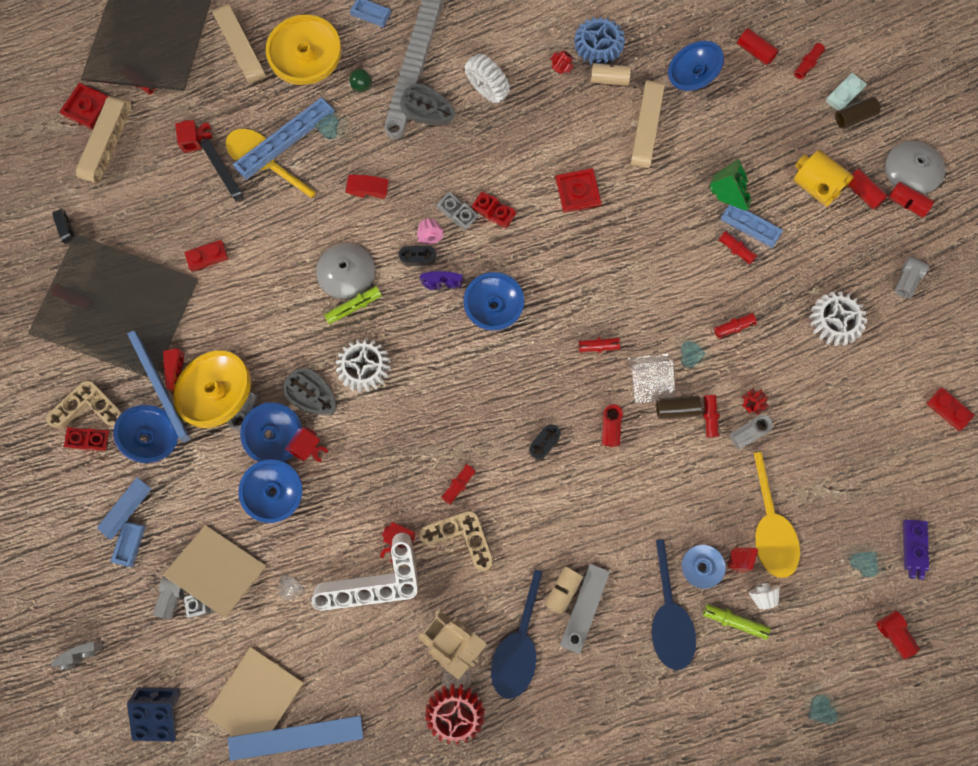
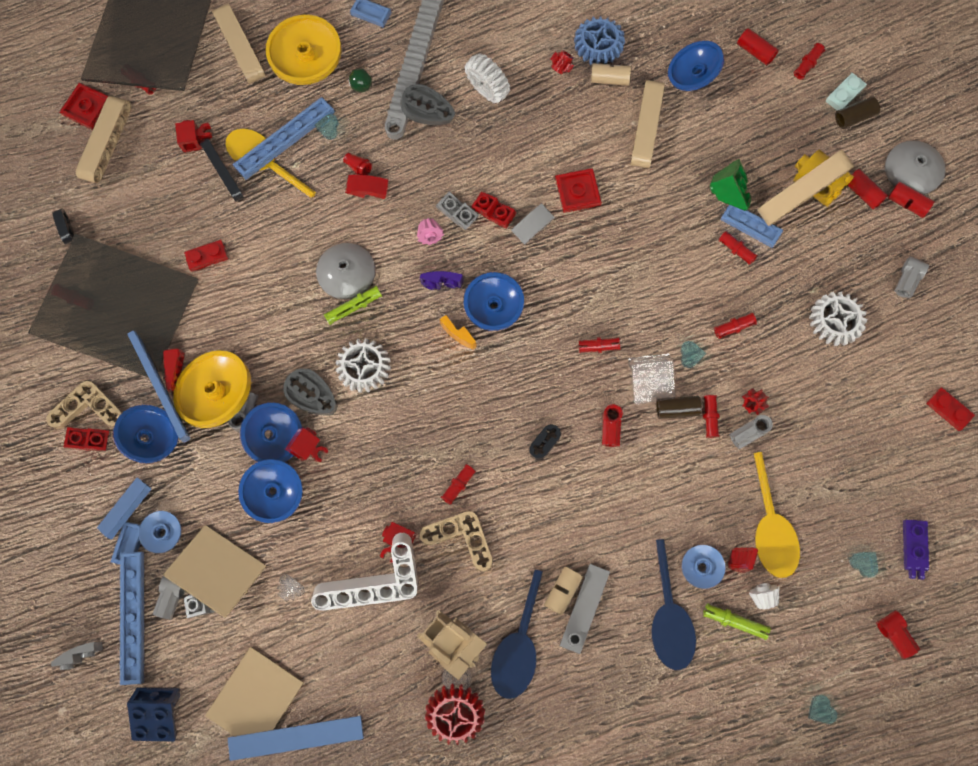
black beam [398,245,437,266] -> none
none -> medium blue tile [120,552,144,685]
none -> medium blue dish [139,511,181,553]
none -> red cone [343,152,372,175]
none -> light orange slope [439,315,477,350]
none -> light grey slope [511,203,555,245]
none -> tan beam [757,150,855,226]

